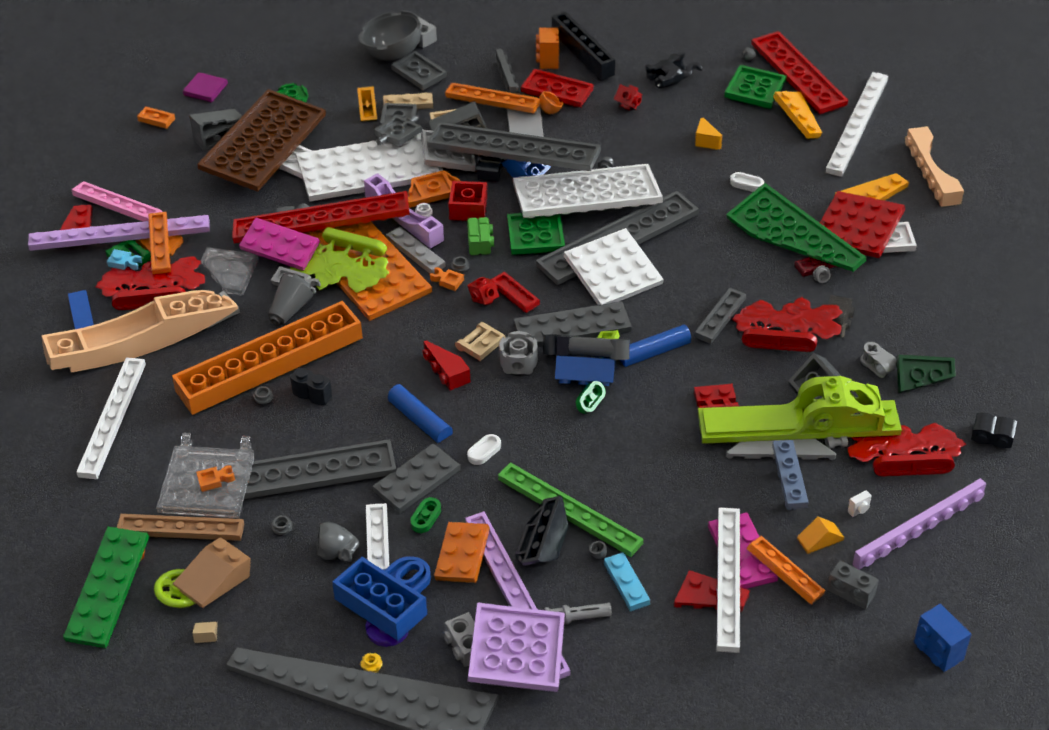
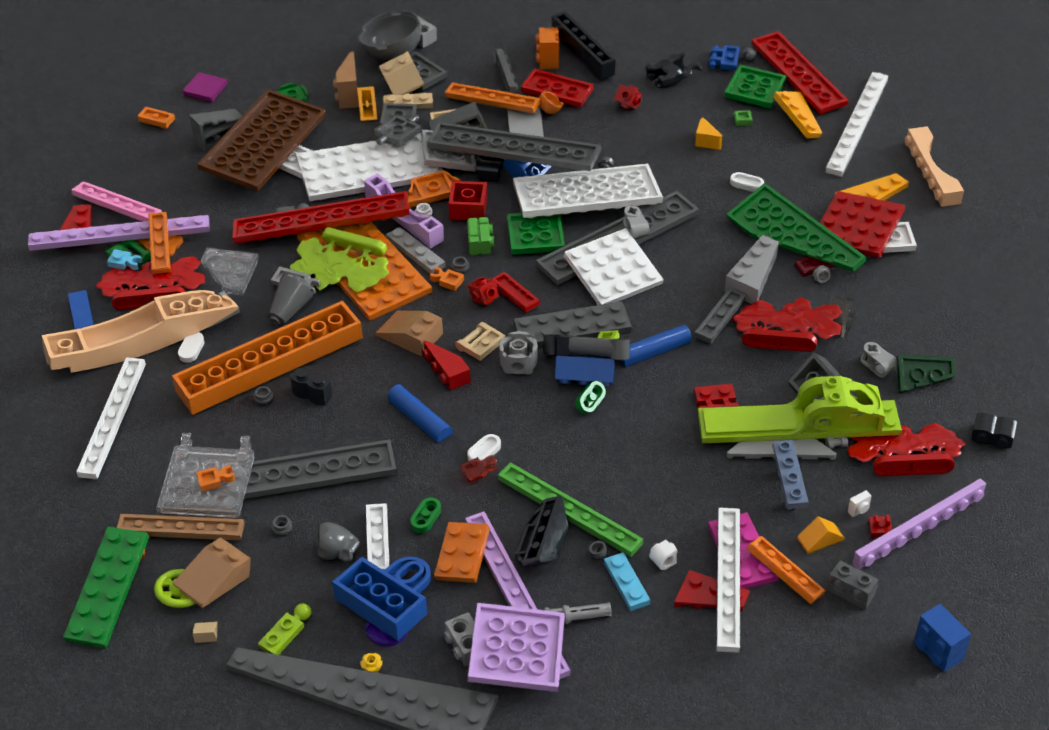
dark pink plate [239,218,320,271] -> none
dark grey plate [373,443,460,513] -> none
none -> white tile [178,332,204,363]
none -> lime plate [258,603,311,655]
none -> medium nougat slope [333,52,359,109]
none -> medium nougat slope [376,311,443,357]
none -> tan slope [379,52,425,95]
none -> clear red plate [460,455,498,484]
none -> light grey piece [623,205,650,238]
none -> white plate [649,540,677,570]
none -> blue plate [708,45,740,71]
none -> light grey wedge [725,235,778,304]
none -> bright green tile [734,110,752,126]
none -> red tile [868,515,892,538]

